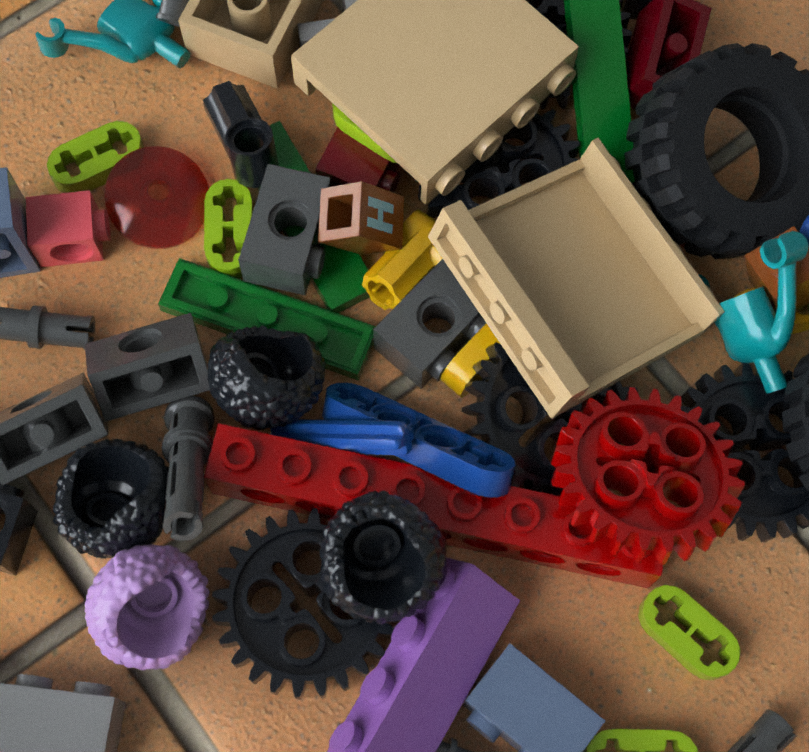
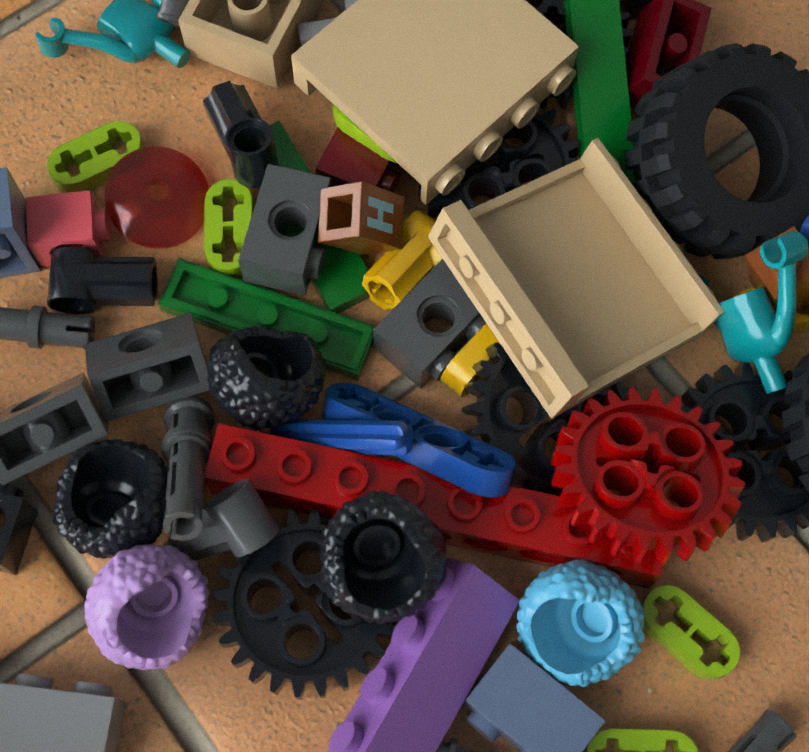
none -> black piece [47,247,158,315]
none -> dark grey piece [168,479,280,561]
none -> medium azure hair [516,559,645,687]

